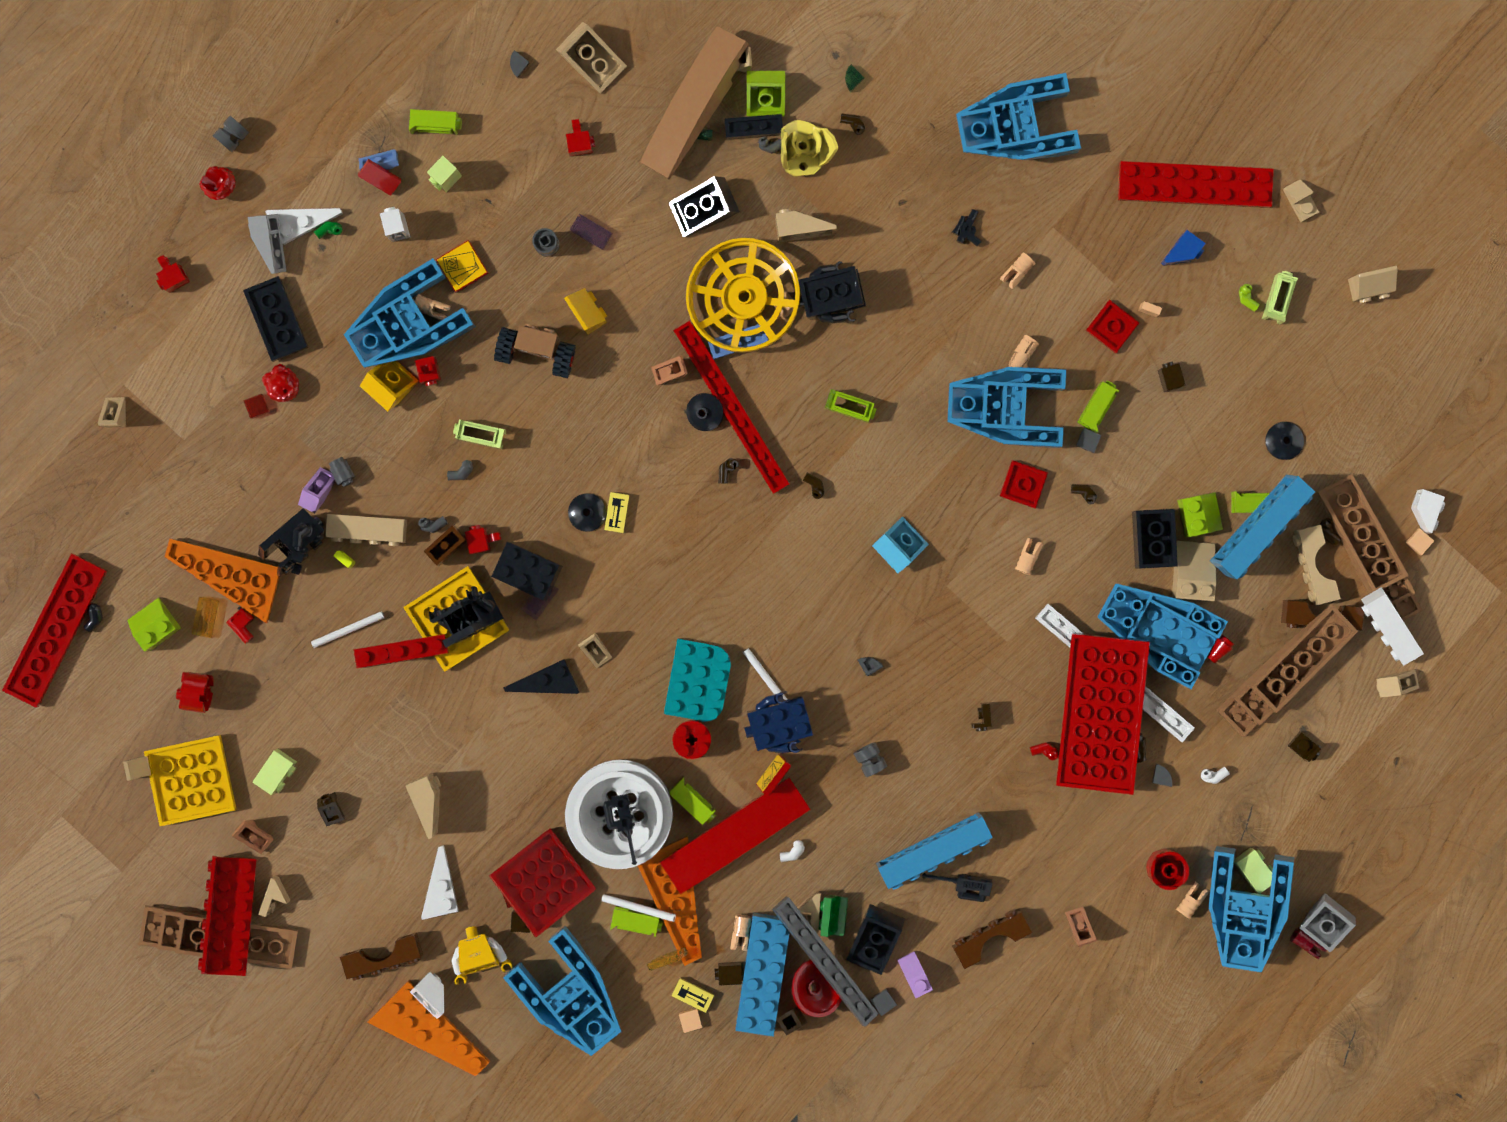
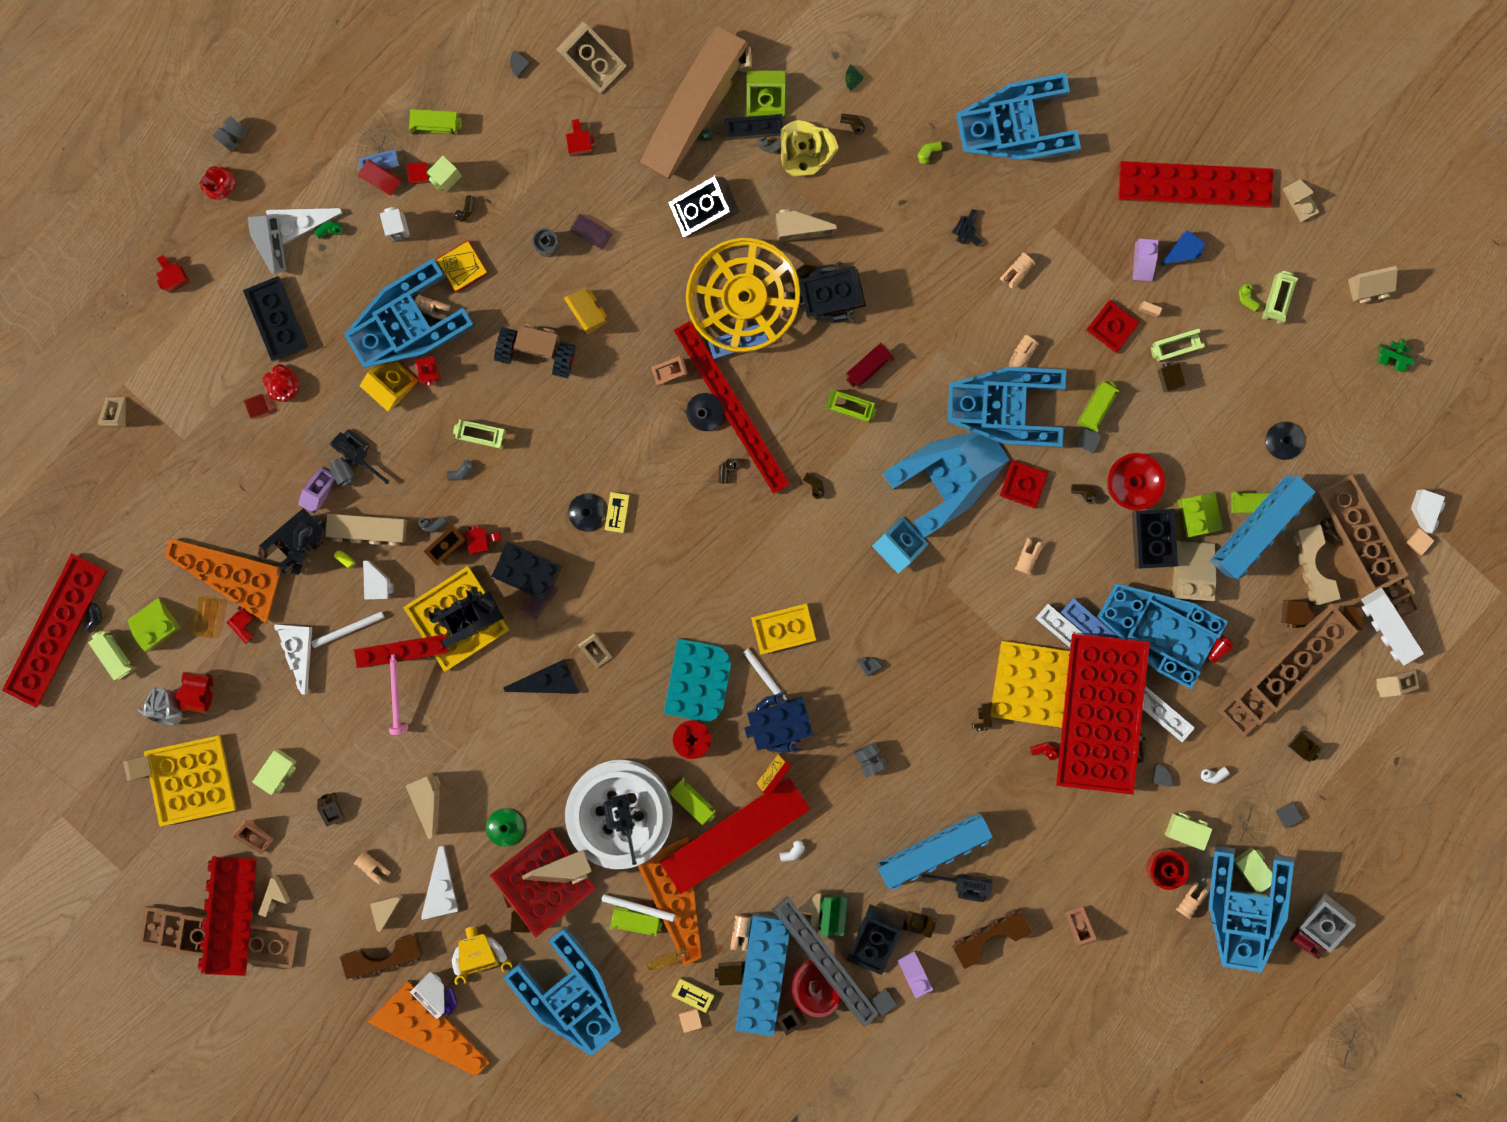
none -> yellowish green window [88,630,137,681]
none -> light grey piece [138,688,183,726]
none -> white wing [274,625,312,694]
none -> black piece [330,429,390,484]
none -> light nougat hinge [353,851,391,886]
none -> white slope [363,561,394,599]
none -> tan slope [370,894,403,932]
none -> bright pink piece [389,654,408,735]
none -> red tile [407,162,429,184]
none -> dark purple arm [442,986,458,1016]
none -> dark brown arm [454,195,475,222]
none -> green dish [486,808,524,847]
none -> tan slope [522,850,592,884]
none -> yellow plate [751,603,816,655]
none -> dark brown arm [795,264,819,279]
none -> dark red window [846,342,895,389]
none -> dark azure wedge [882,432,1009,538]
none -> dark brown bracket [903,910,936,938]
none -> lime arm [918,141,942,164]
none -> yellow plate [990,641,1070,728]
none -> medium blue plate [1060,598,1117,638]
none -> red dish [1107,453,1165,511]
none -> lavender slope [1133,239,1158,282]
none -> yellowish green window [1151,329,1205,362]
none -> yellowish green brick [1165,812,1212,850]
none -> dark grey tile [1275,802,1302,829]
none -> green hips [1377,338,1415,373]

